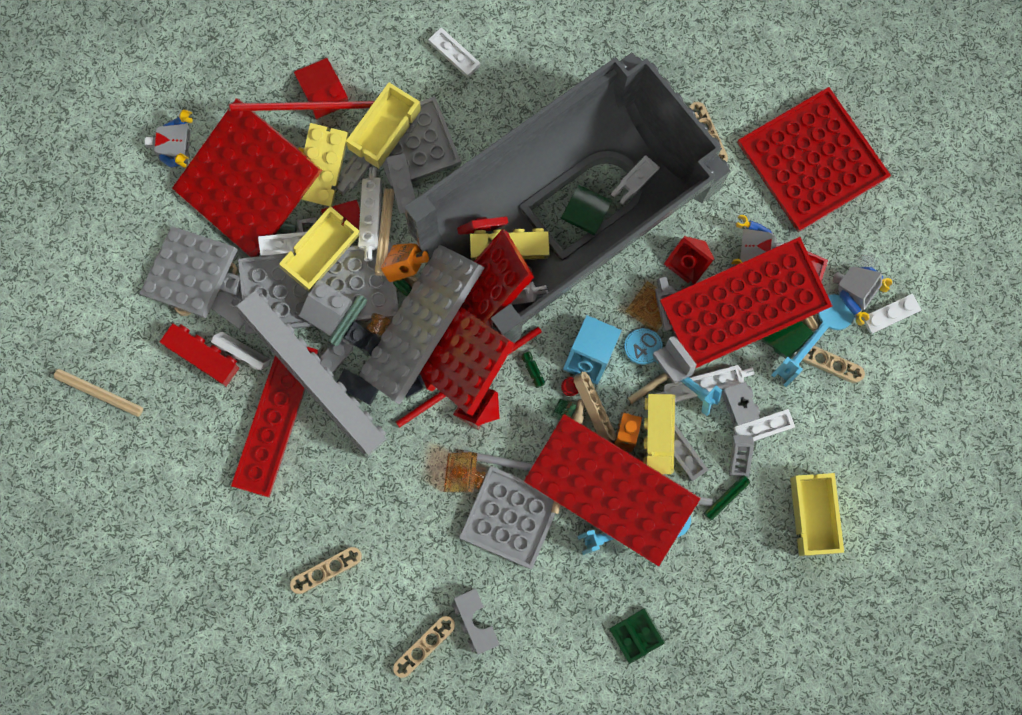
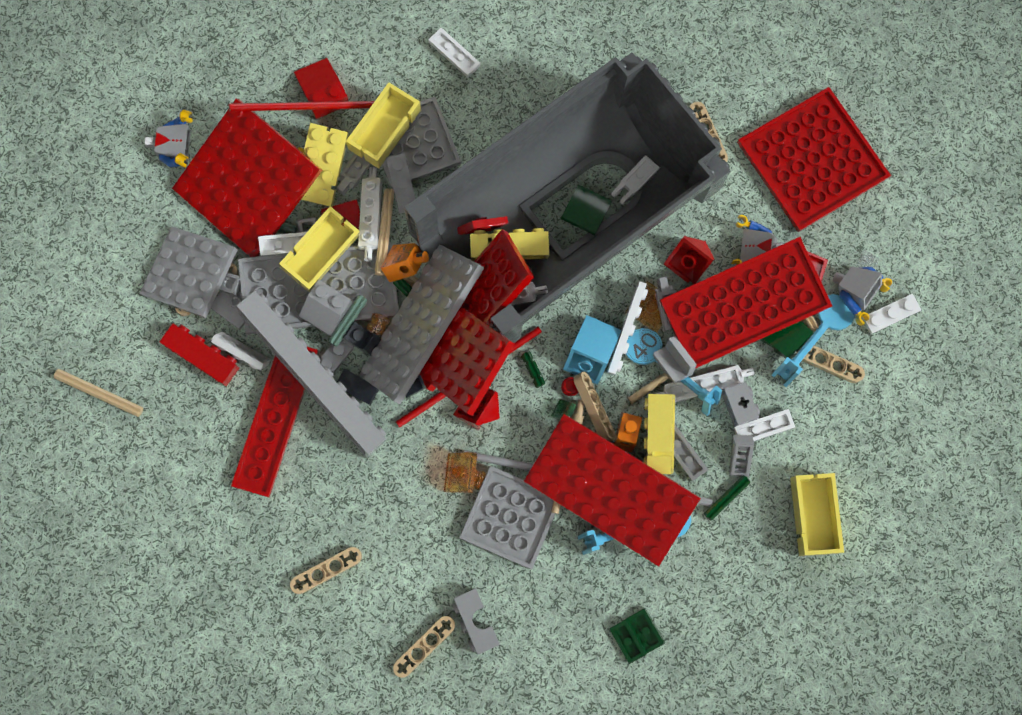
none -> white plate [606,281,648,375]

